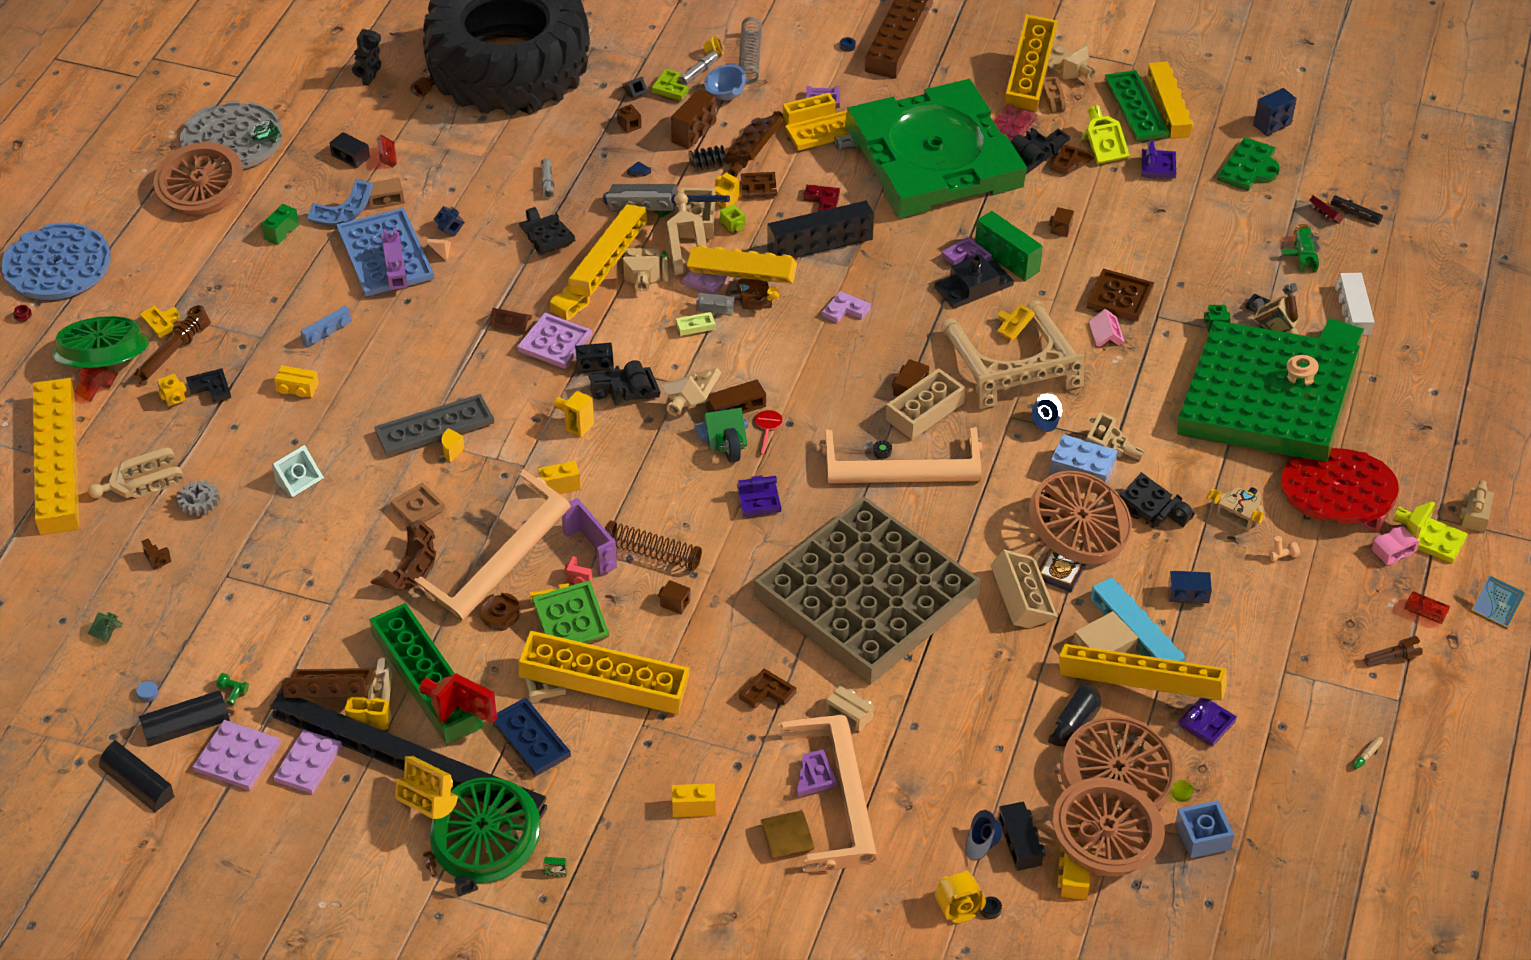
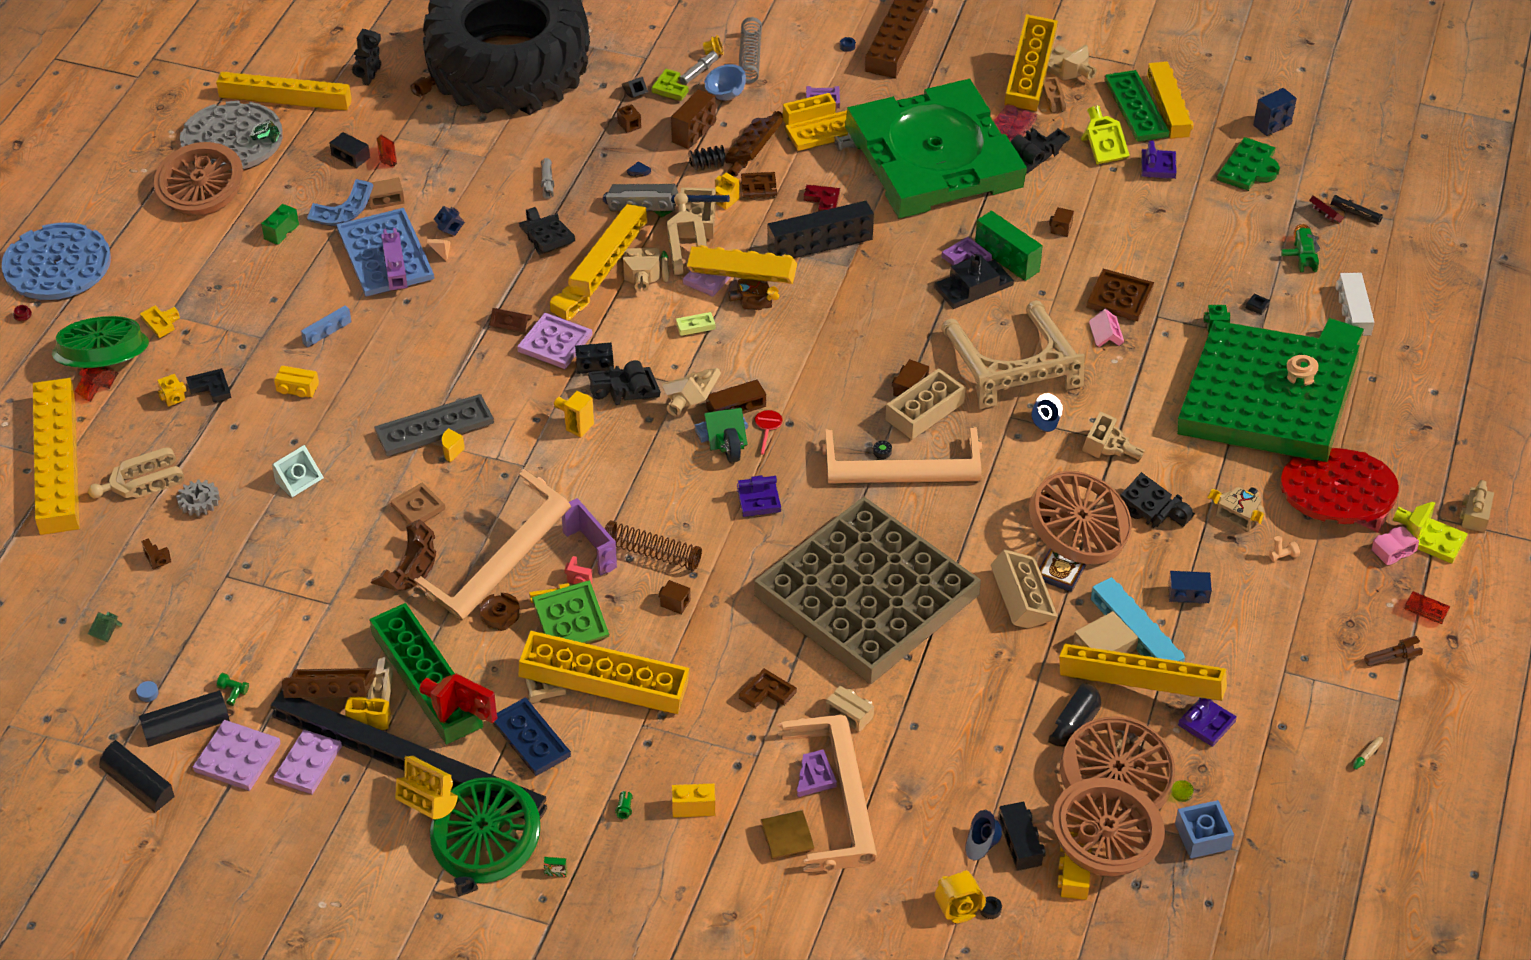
reddish brown piece [135,305,211,384] -> none
reddish brown hand [423,851,437,877] -> none
yellow brick [538,461,581,494] -> none
light grey hinge [696,293,734,315] -> none
lime brick [720,204,746,232] -> none
lavender plate [822,291,871,323] -> none
yellow hinge [997,304,1035,341] -> none
light blue brick [1049,434,1118,483] -> none
reddish brown wing [1052,144,1094,174] -> none
torso [1250,283,1299,334] -> none
piece [1471,575,1526,628] -> none
none -> yellow brick [216,72,352,111]
none -> green pin [615,791,633,819]

